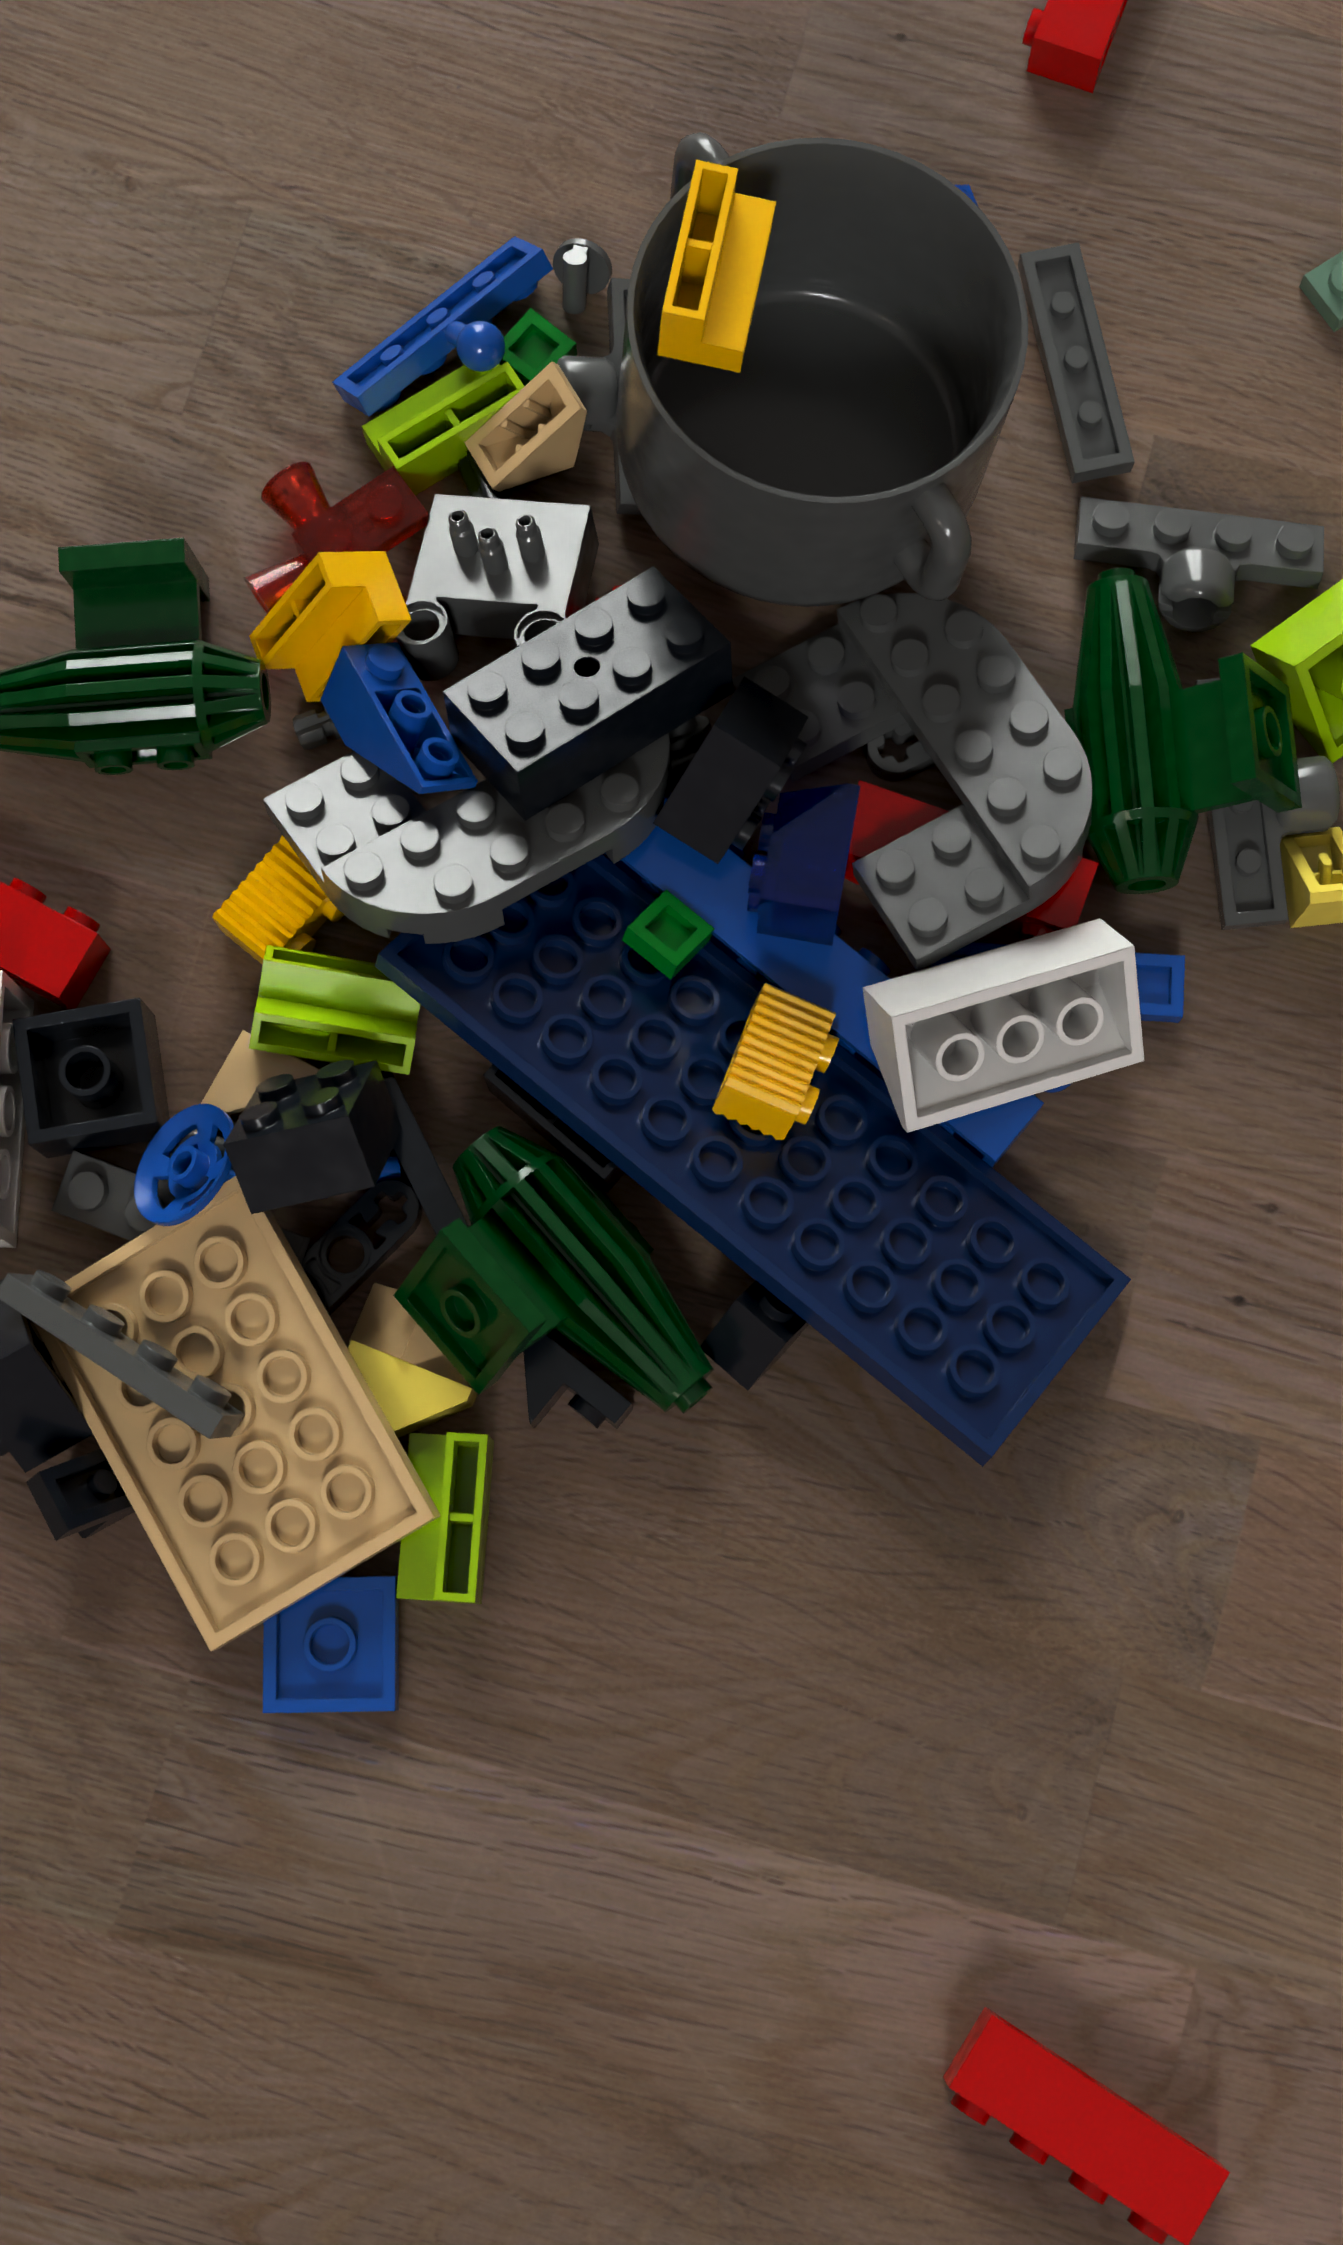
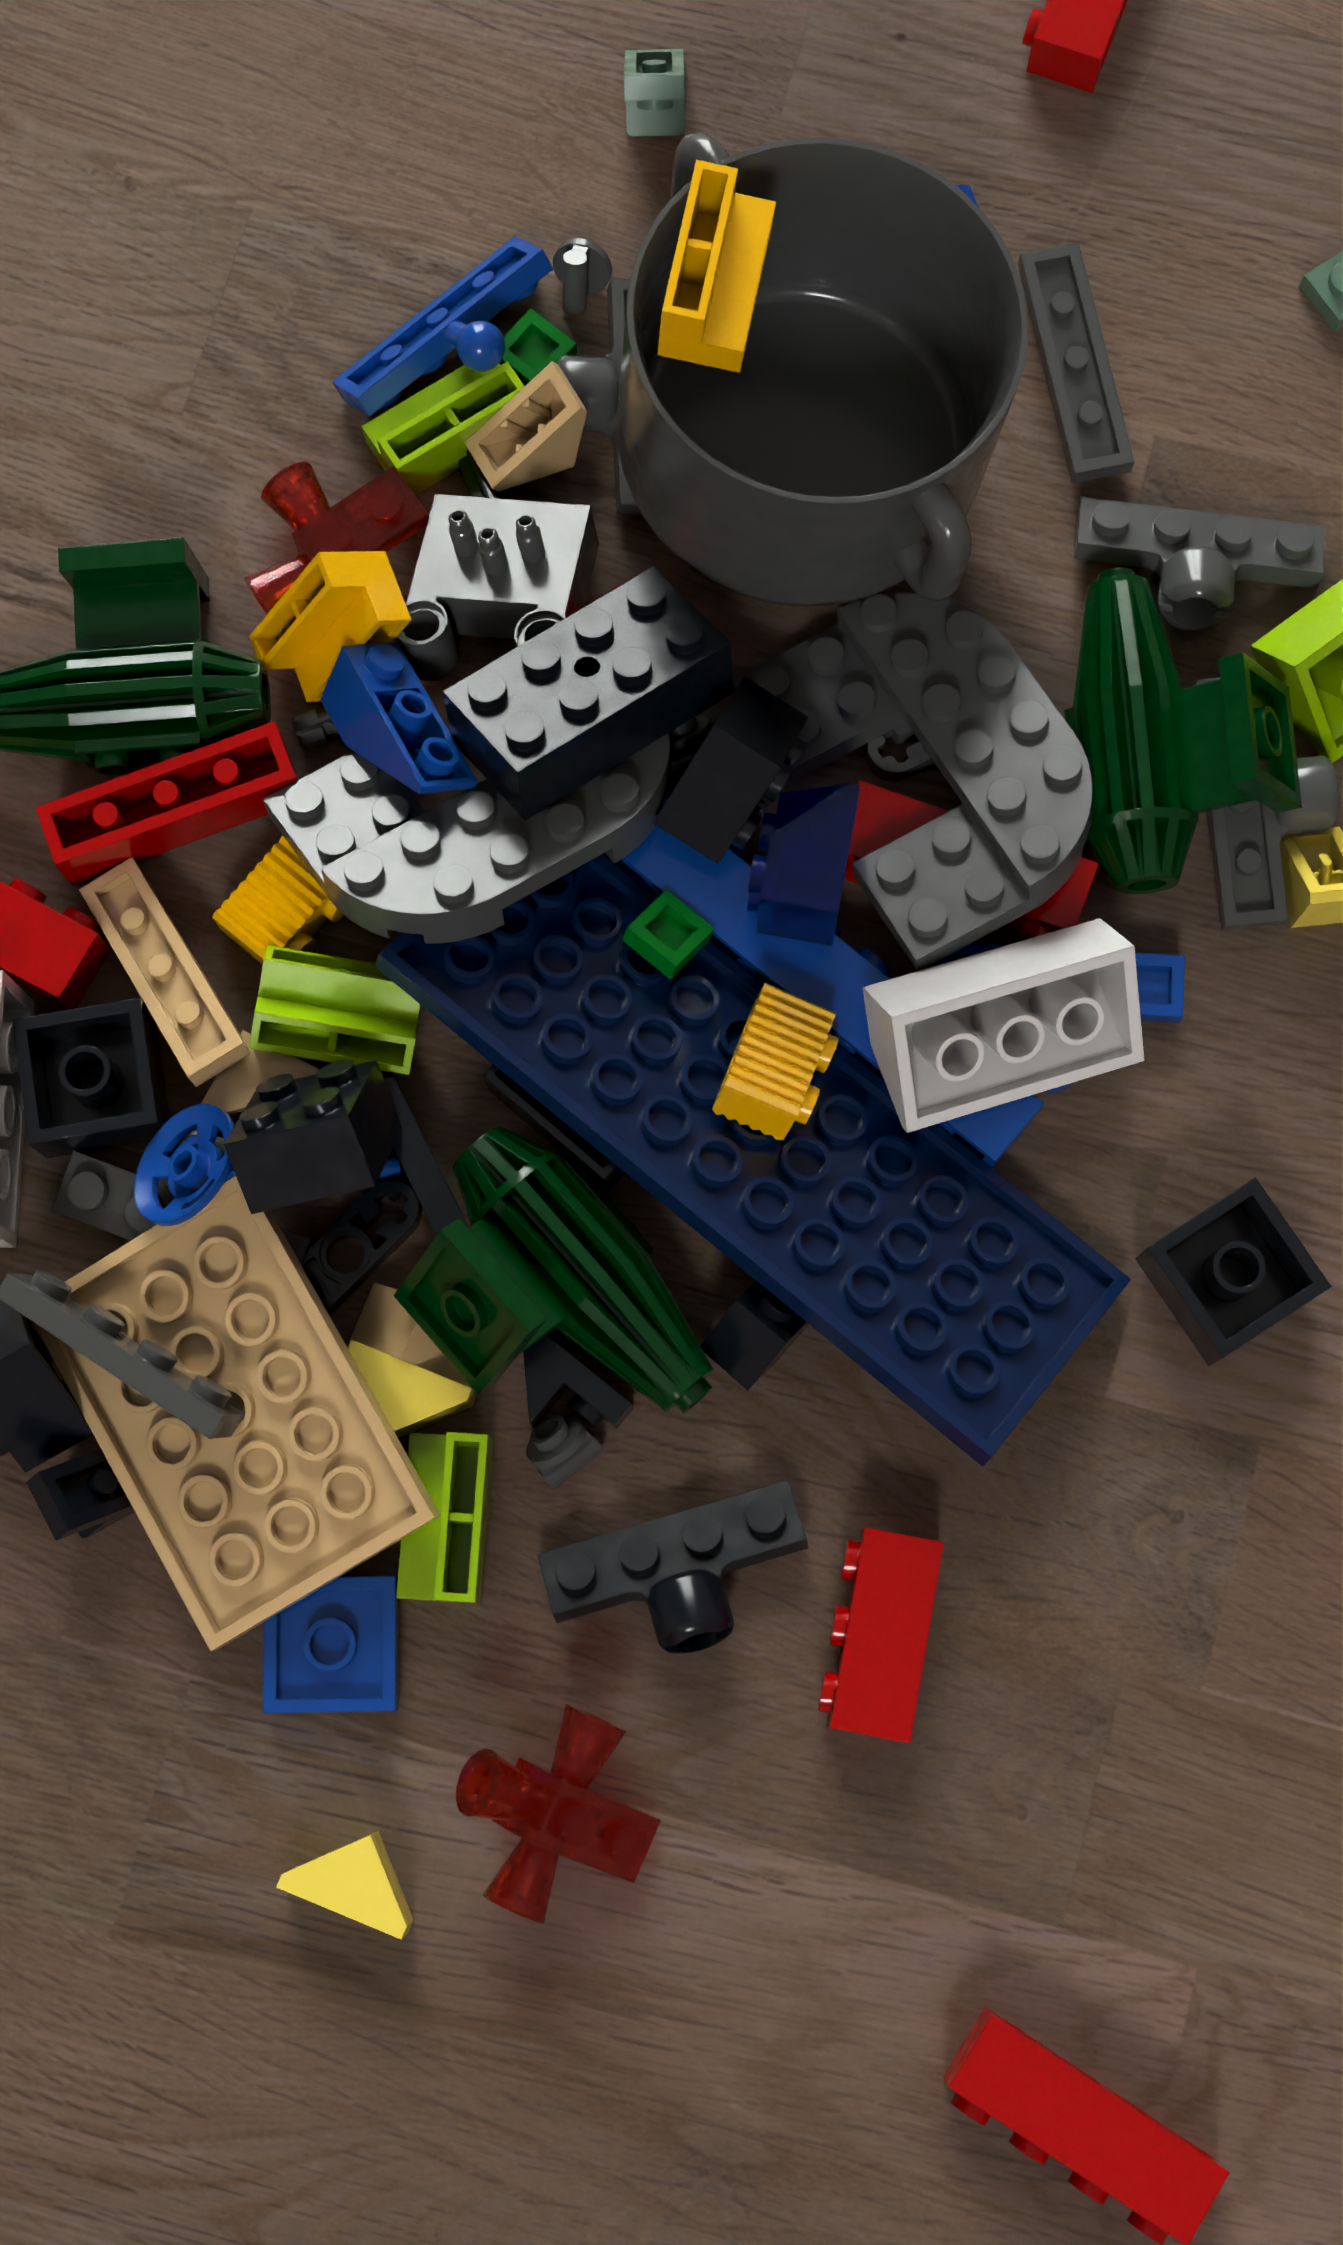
none -> red brick [35,721,299,886]
none -> tan plate [79,857,251,1087]
none -> light yellow slope [276,1831,414,1940]
none -> clear red brick [456,1704,661,1923]
none -> dark grey plate [526,1414,604,1490]
none -> black plate [537,1480,808,1654]
none -> sand green slope [624,49,685,137]
none -> red brick [818,1527,944,1743]
none -> black brick [1135,1177,1332,1366]

